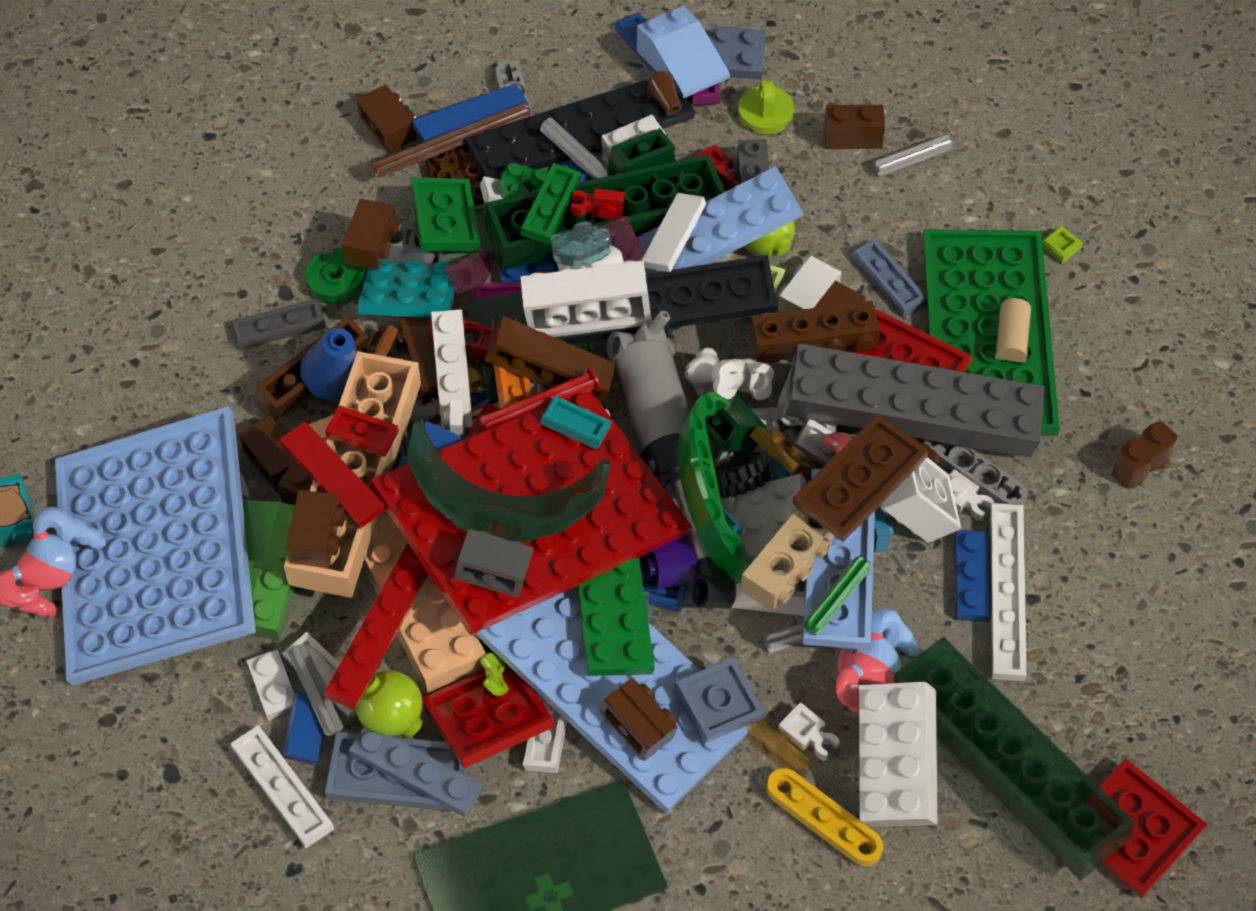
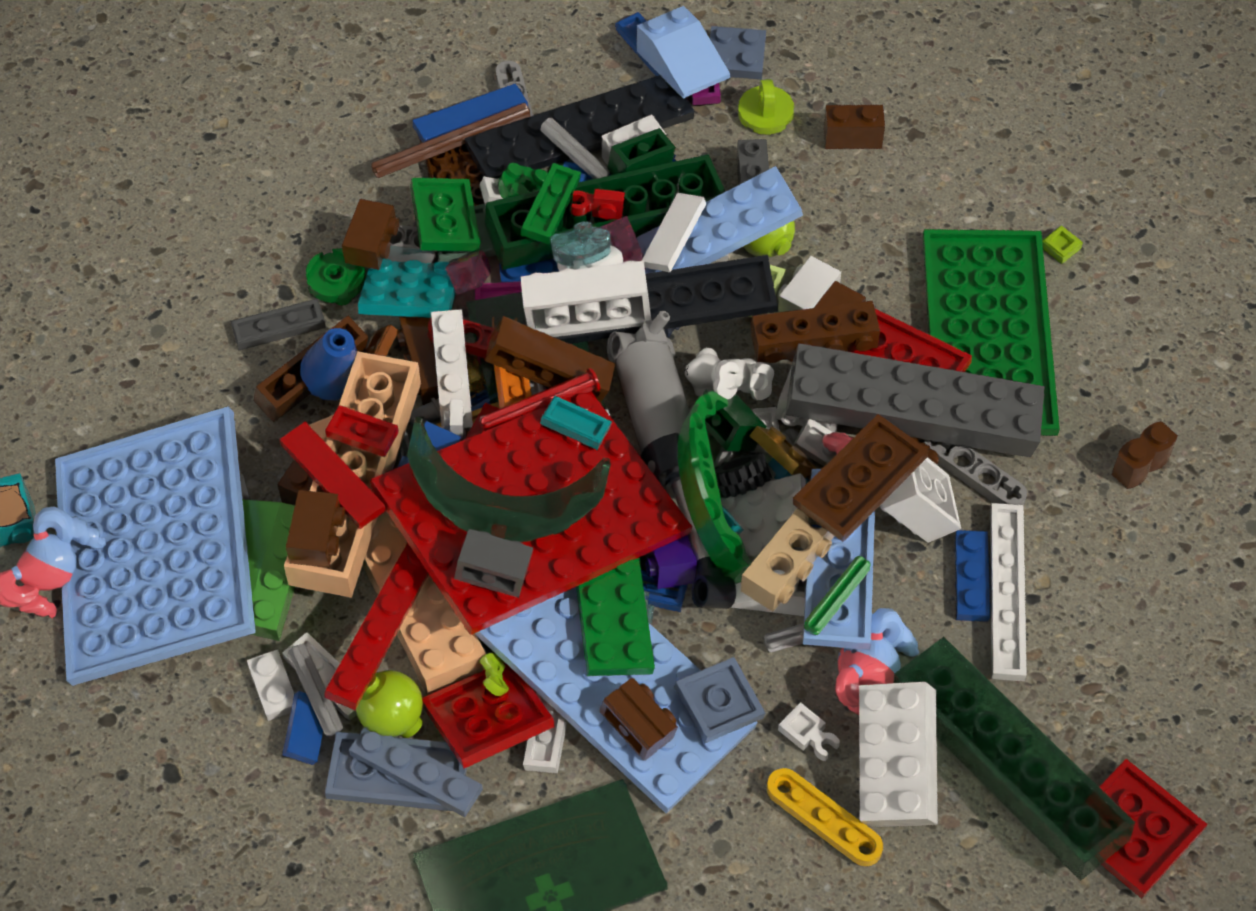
white plate [230,725,334,848] -> none
reddish brown brick [238,415,295,492] -> none
reddish brown brick [357,84,418,154] -> none
reddish brown cone [647,71,682,115] -> none
red plate [692,144,739,191] -> none
clear yellow pin [747,719,811,775] -> none
sand blue tile [851,238,927,317] -> none
light grey axle [873,134,953,176] -> none
dark azure plate [874,508,893,552] -> none
white plate [949,469,994,522] -> none
tan brick [995,298,1031,363] -> none

